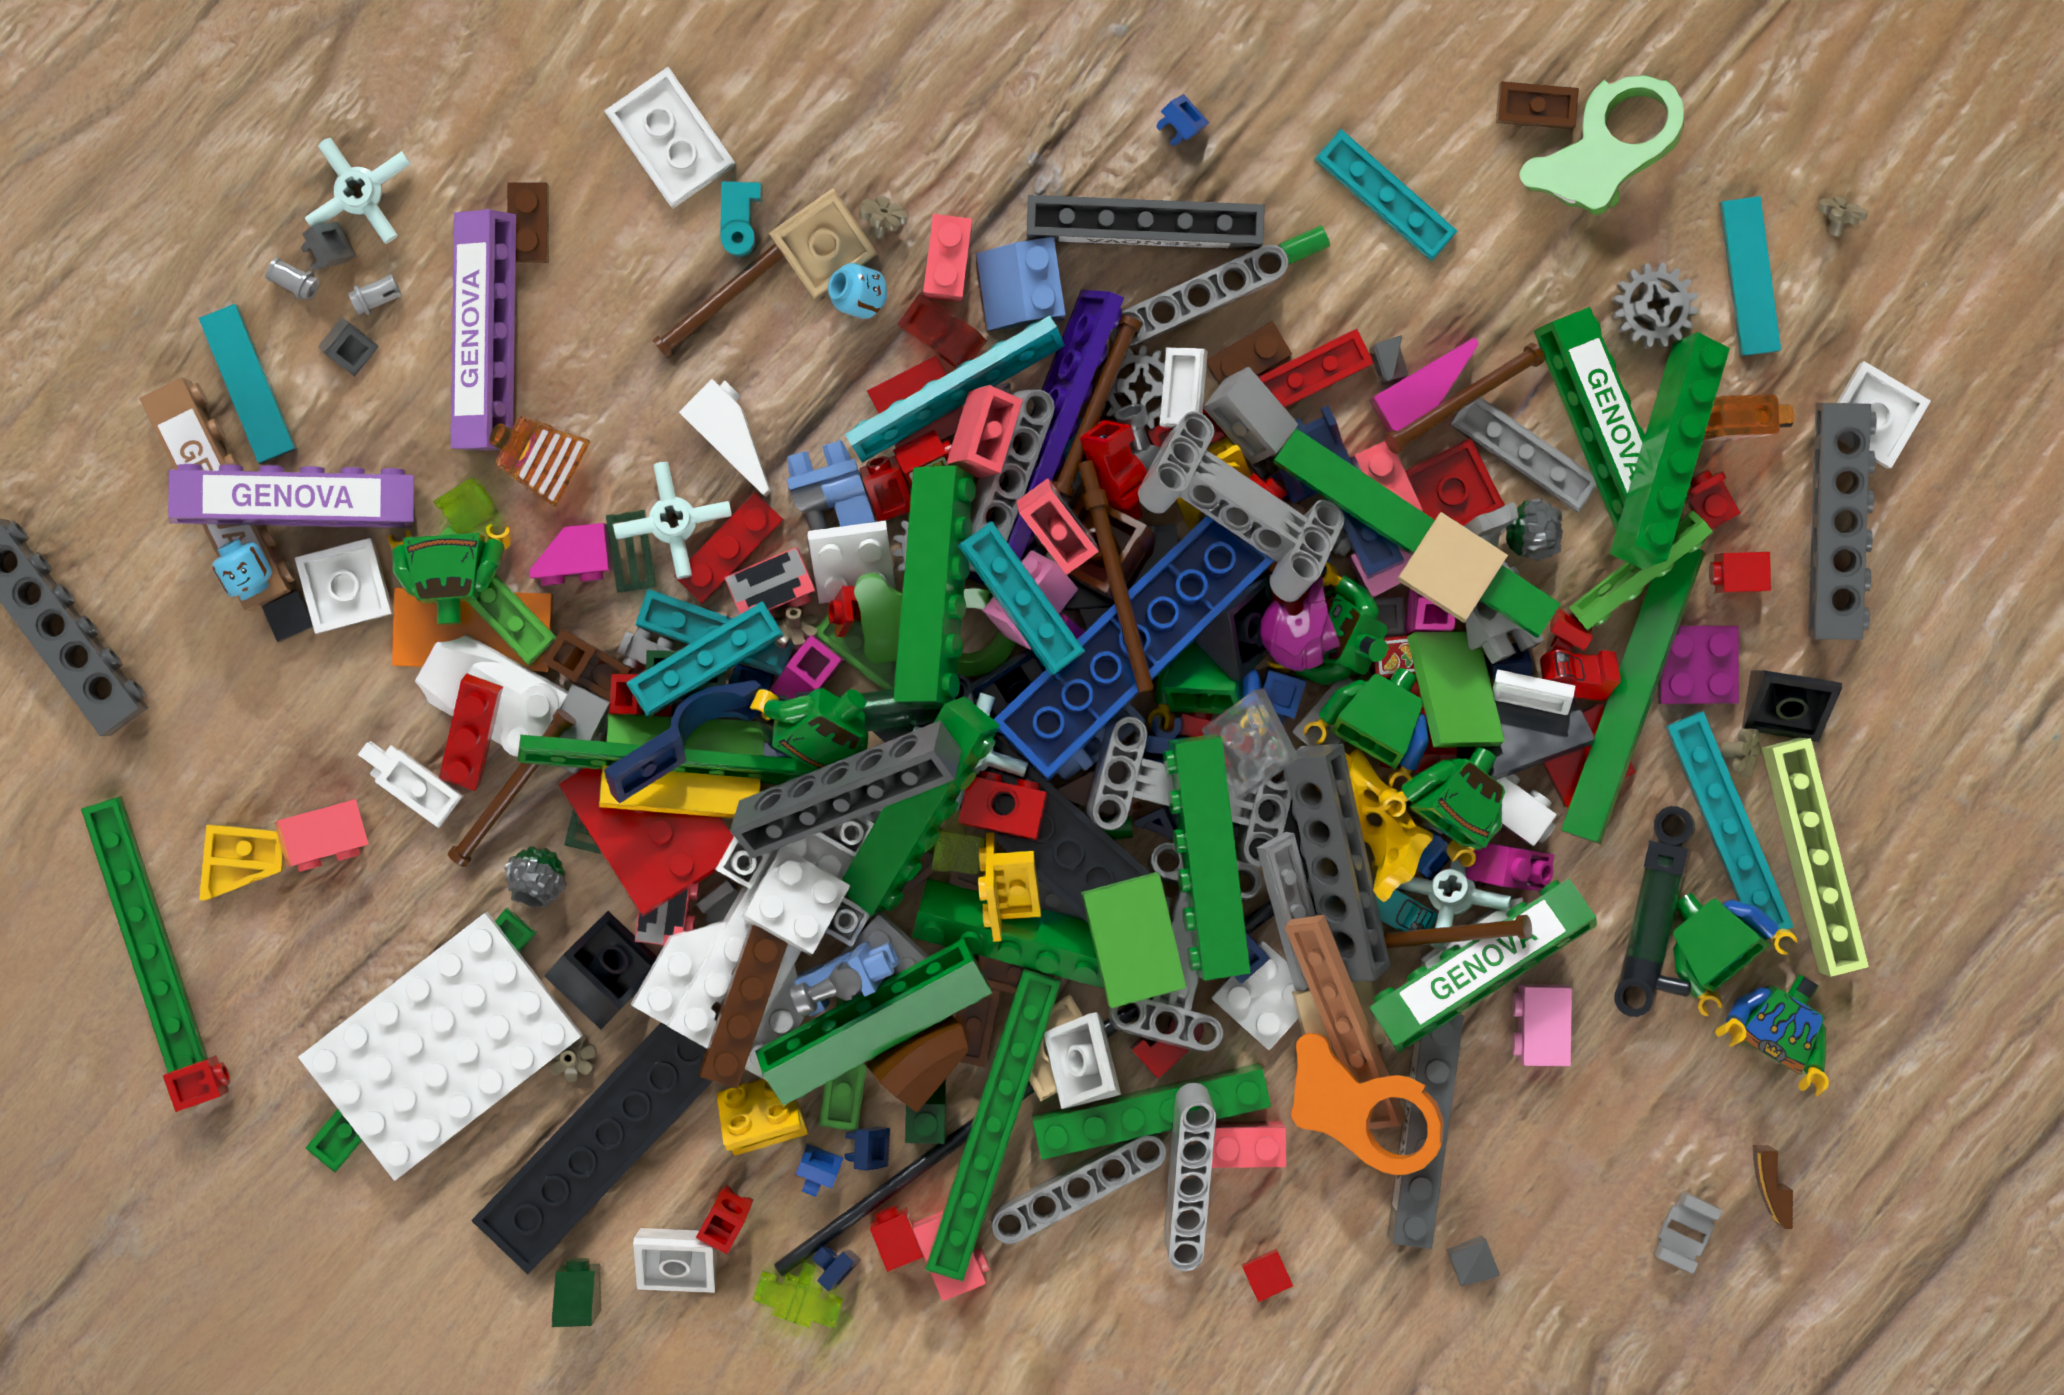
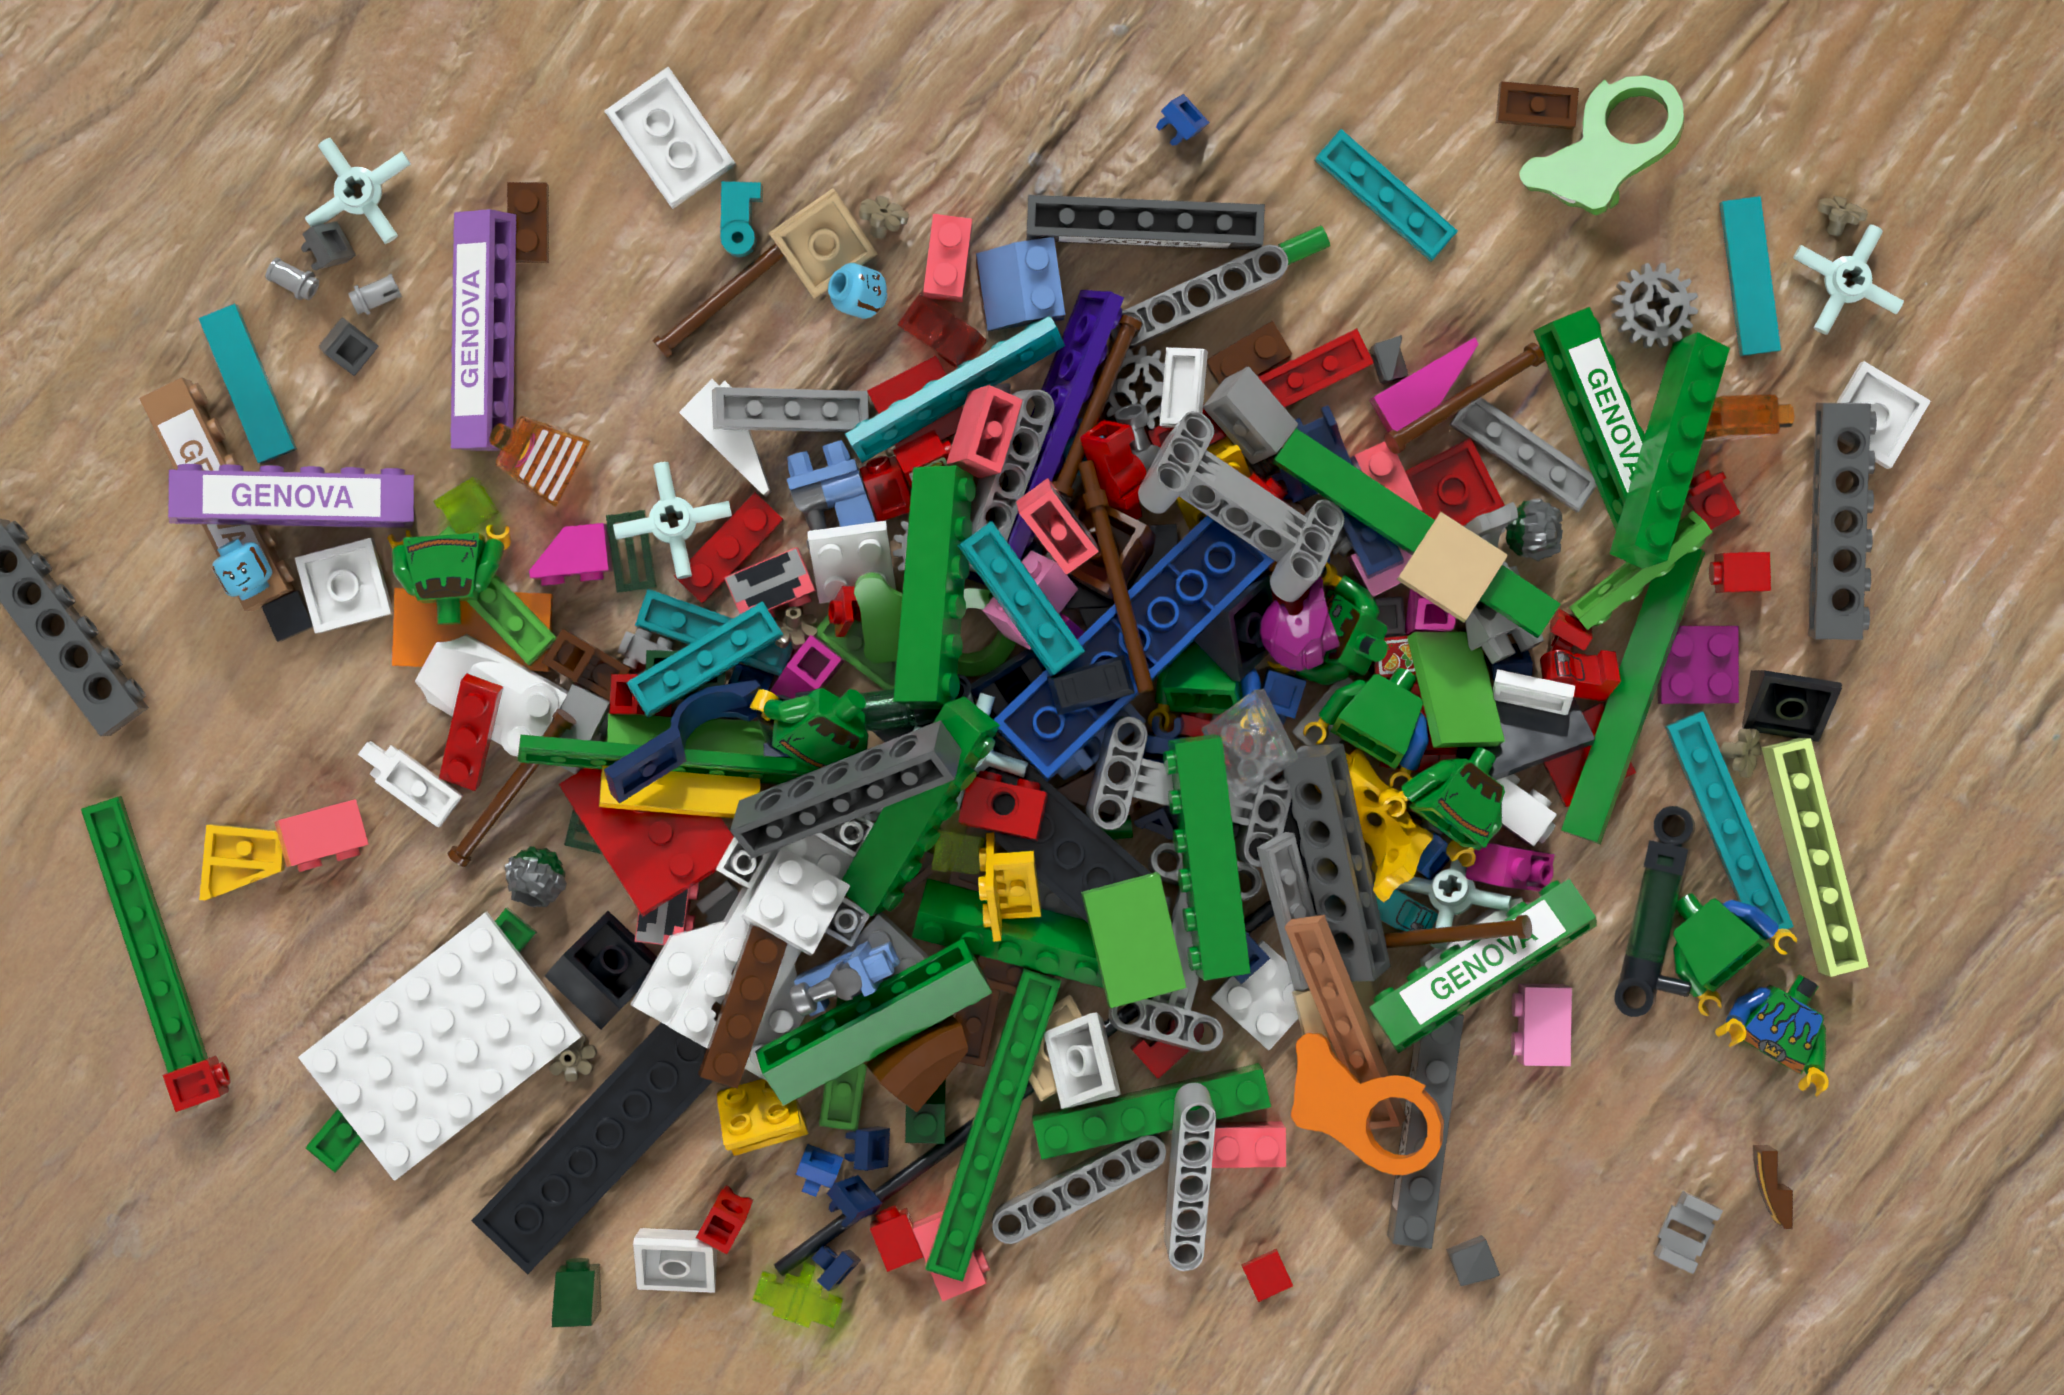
none -> light grey plate [712,387,869,432]
none -> dark blue tile [827,1175,882,1227]
none -> black tile [1047,655,1135,715]
none -> light aqua bar [1793,224,1904,335]

